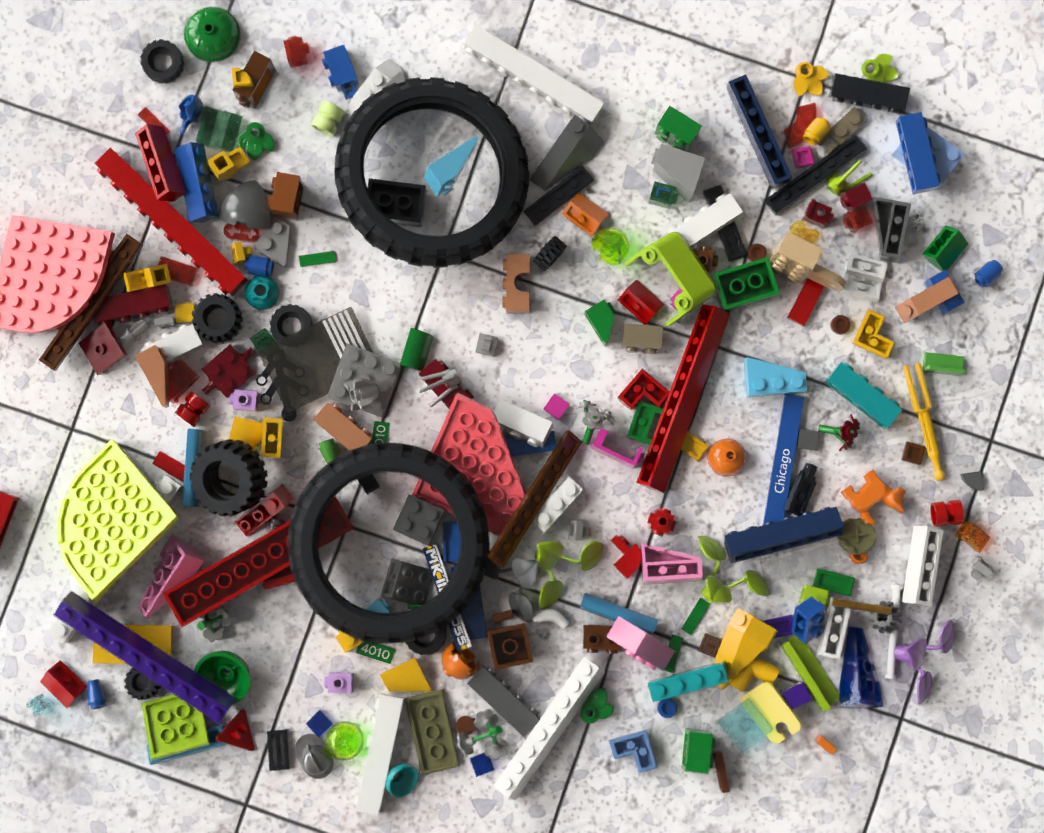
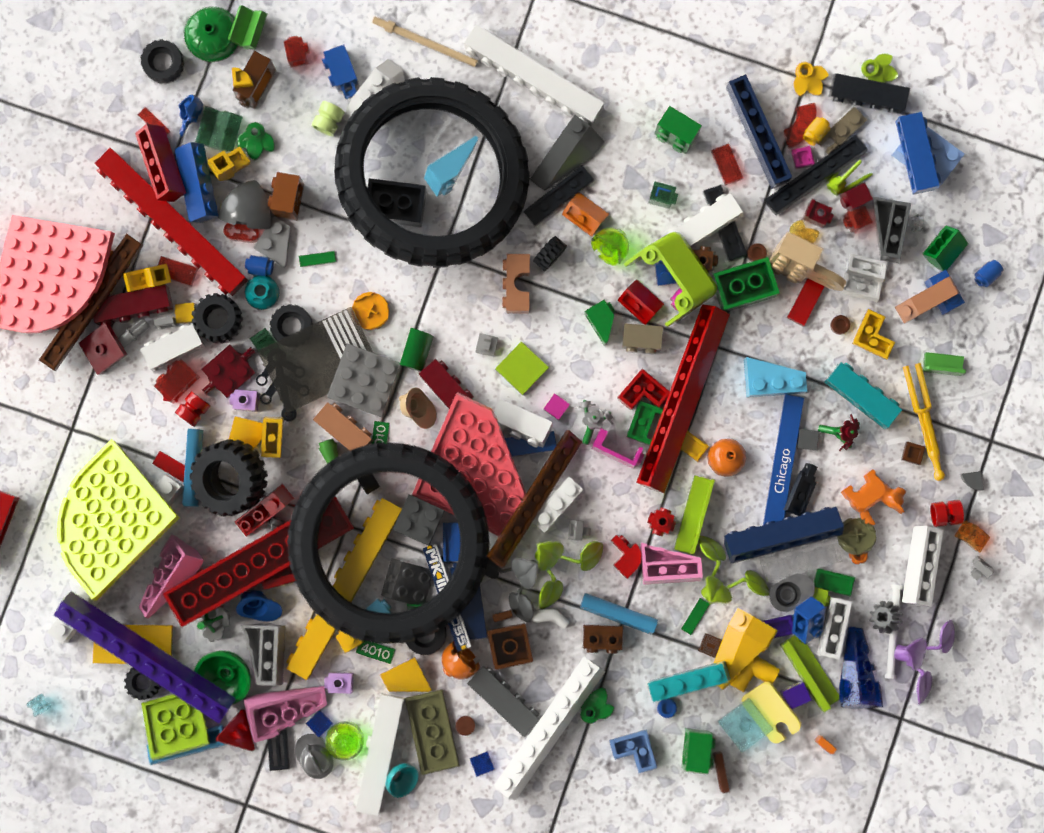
red panel [40,660,87,708] -> none
blue cone [87,679,107,710] -> none
nougat slope [135,345,169,408] -> none
yellow tile [231,241,253,265] -> none
light grey brick [344,378,380,411] -> none
light grey plant [419,369,462,407] -> none
light grey plant [457,709,508,760] -> none
bright pink wedge [607,617,675,671] -> none
light grey slope [651,144,705,202] -> none
green window [664,634,683,673] -> none
pearl gold bar [831,598,892,615] -> none
none -> bright green panel [228,5,267,49]
none -> blue piece [236,590,282,622]
none -> light grey wedge [241,624,285,686]
none -> bright pink wedge [244,686,327,743]
none -> yellow brick [286,498,402,680]
none -> light orange tile [351,292,390,330]
none -> tan bar [372,16,478,67]
none -> tan piece [399,387,436,429]
none -> lime tile [495,341,549,396]
none -> blue bracket [654,260,676,286]
none -> lime panel [674,475,715,555]
none -> clear red tile [711,143,743,186]
none -> flat silver piece [769,573,815,612]

